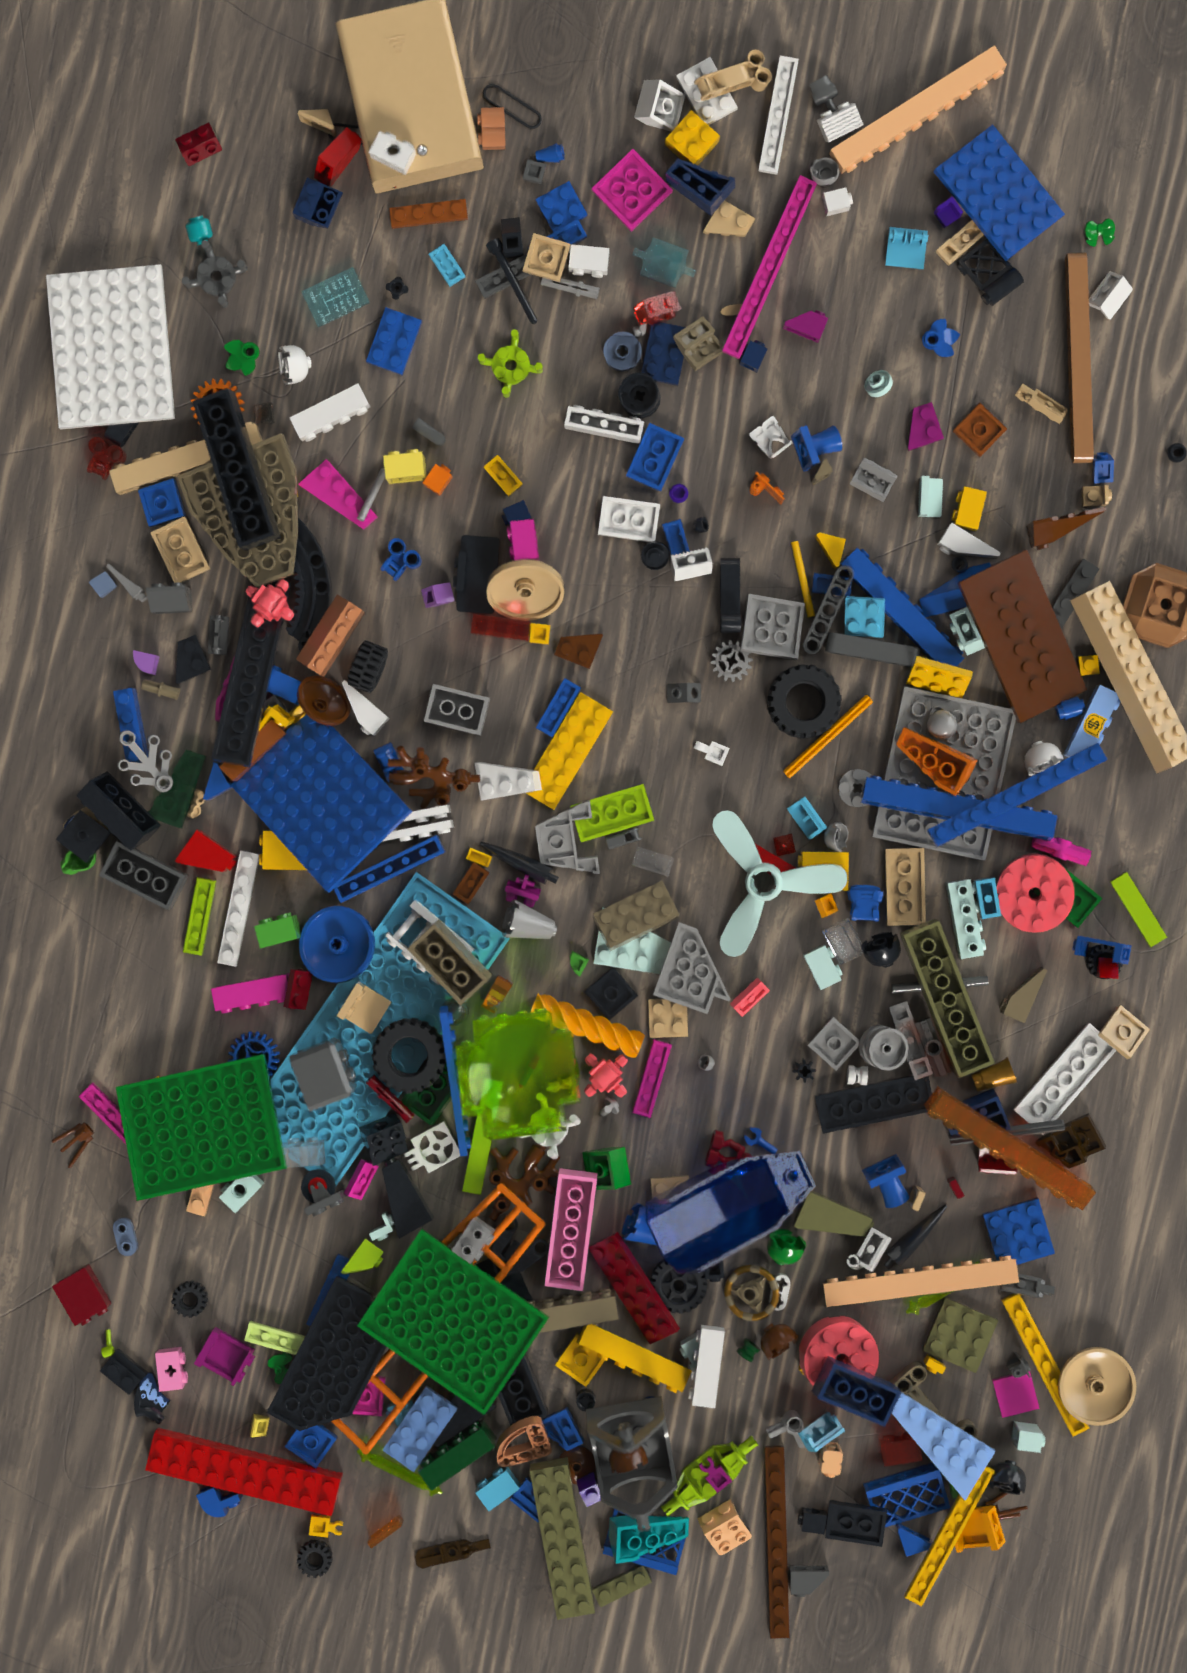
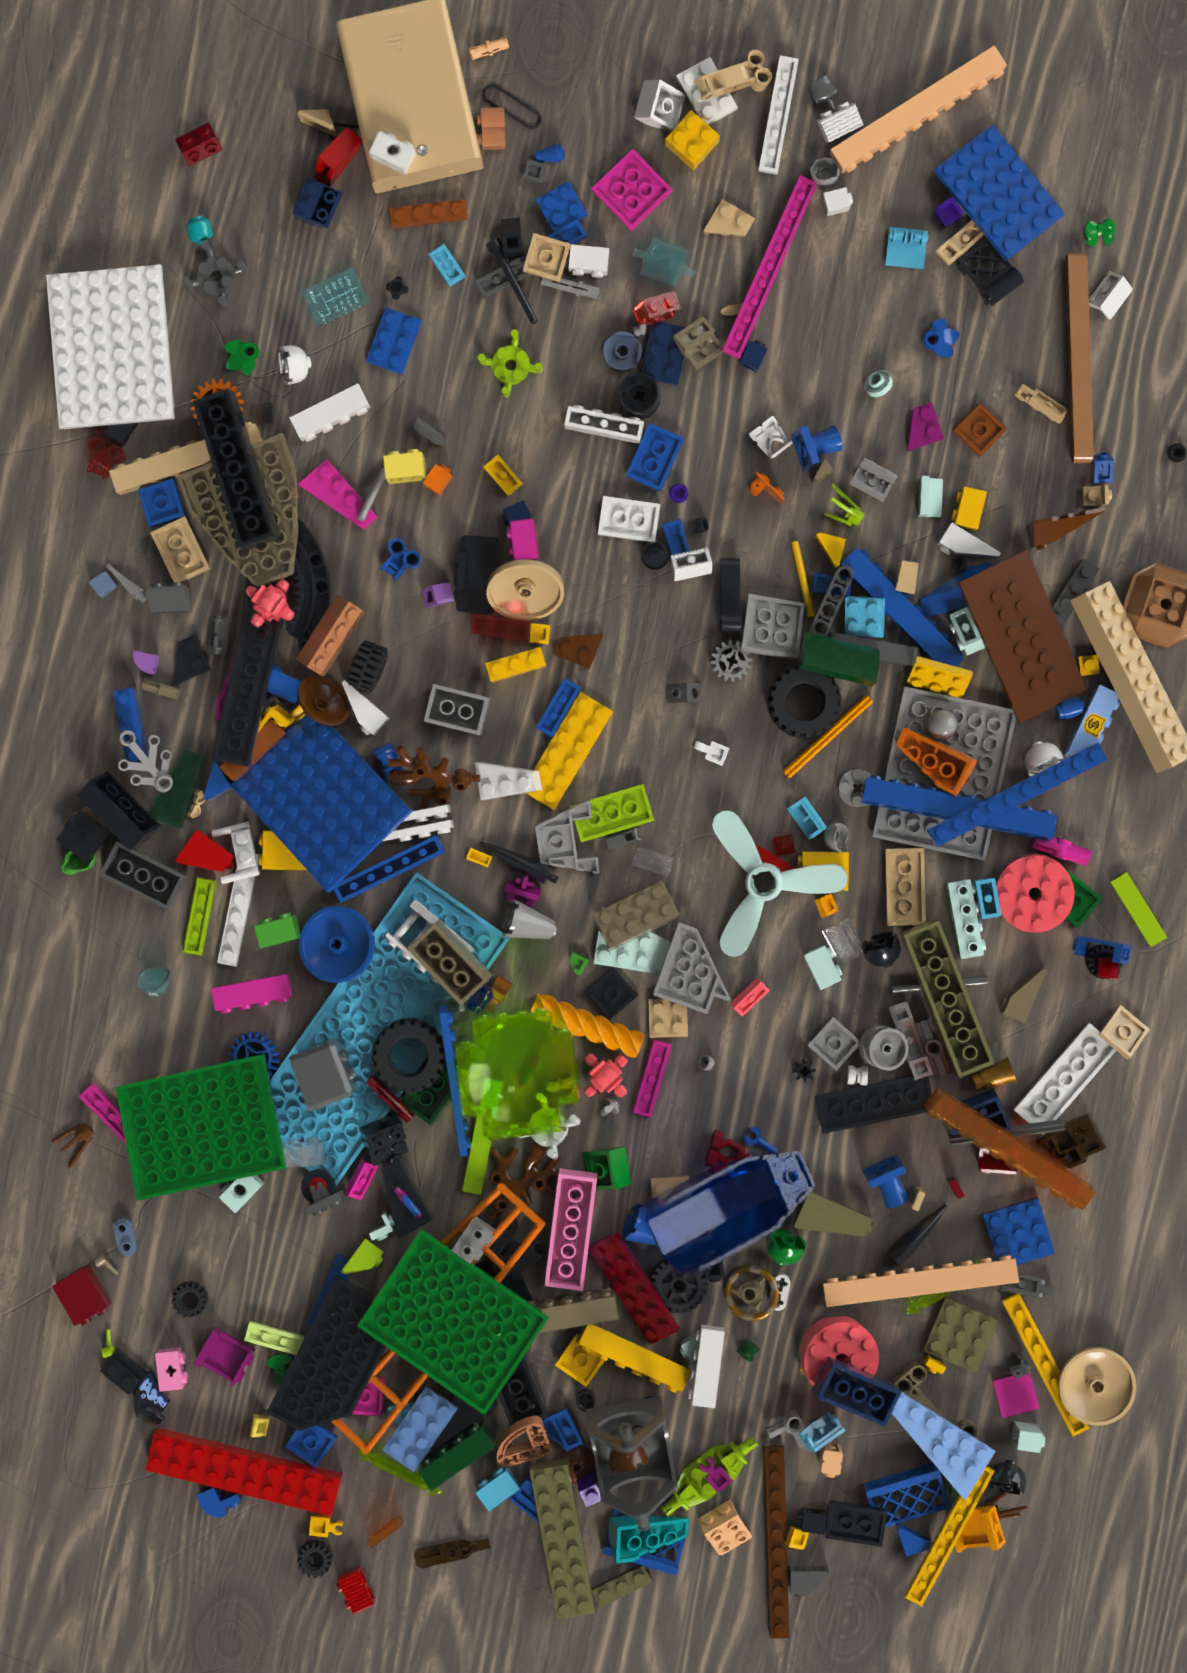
light nougat plate [186,1185,214,1216] -> none
dark red bracket [283,969,313,1010] -> none
tan bracket [337,982,391,1034] -> none
white piece [404,1121,460,1173] -> none
reddish brown plate [453,862,490,905] -> none
dark blue wedge [666,159,735,216] -> none
reddish brown cylinder [760,1323,799,1361] -> none
magenta slope [783,310,828,343] -> none
blue piece [847,884,884,922] -> none
white hinge [847,1228,892,1272] -> none
clear red brick [879,1432,922,1467] -> none
none -> dark tan hand [94,1254,119,1276]
none -> clear light blue helmet [137,968,171,996]
none -> white plate [211,821,260,884]
none -> red brick [336,1565,376,1614]
none -> blue piece [394,1186,421,1218]
none -> brick [467,985,494,1014]
none -> light nougat pin [469,36,509,60]
none -> yellow brick [485,647,547,683]
none -> yellow plate [785,1526,809,1550]
none -> dark green slope [798,632,880,687]
none -> lime plant [824,483,865,527]
none -> tan slope [895,559,919,594]

